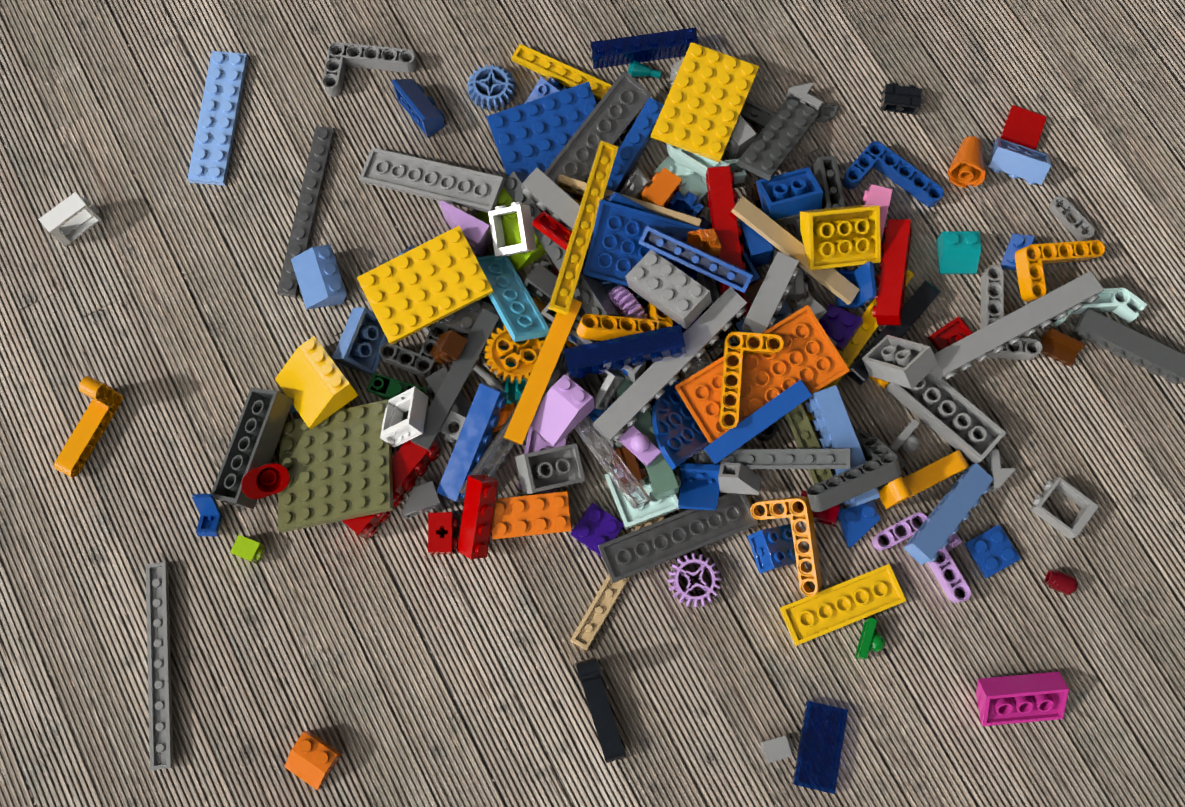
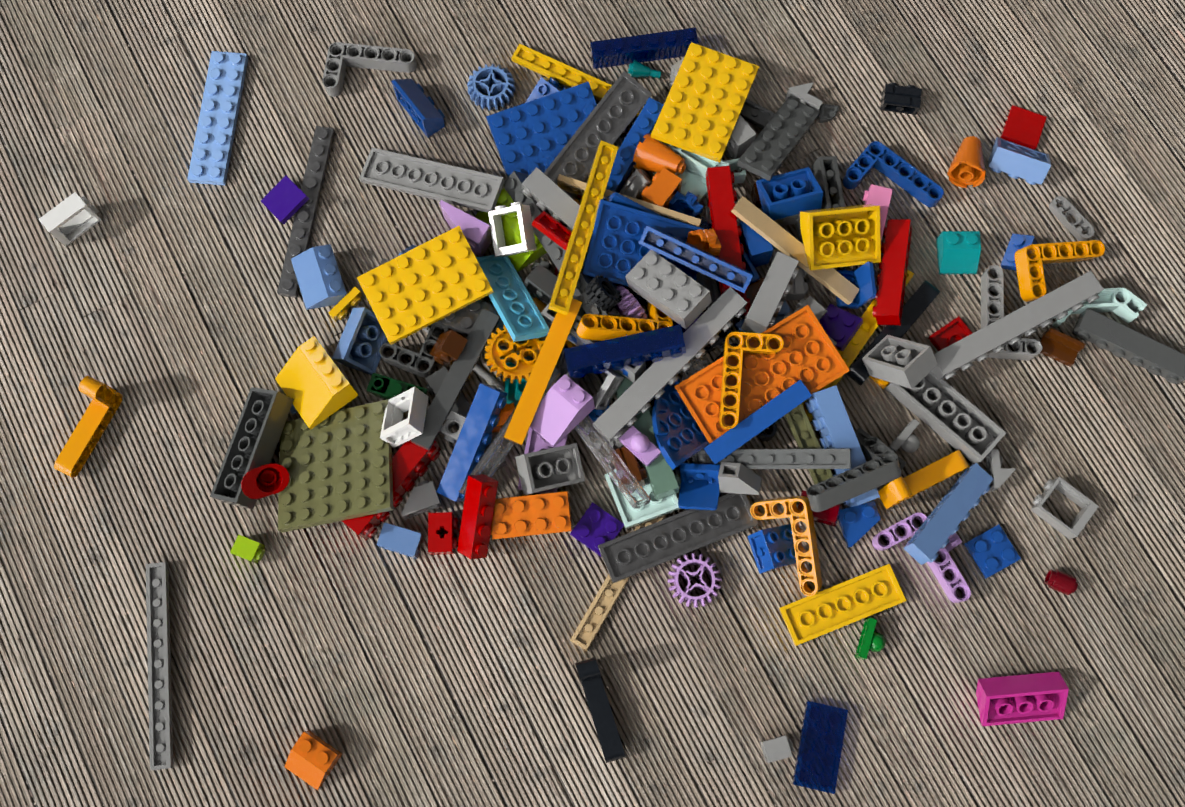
blue bracket [192,493,223,536] -> none
none -> dark purple tile [261,175,310,224]
none -> yellow plate [328,287,362,322]
none -> medium blue panel [376,523,422,559]
none -> black tyre [585,275,622,312]
none -> orange cone [633,133,686,176]

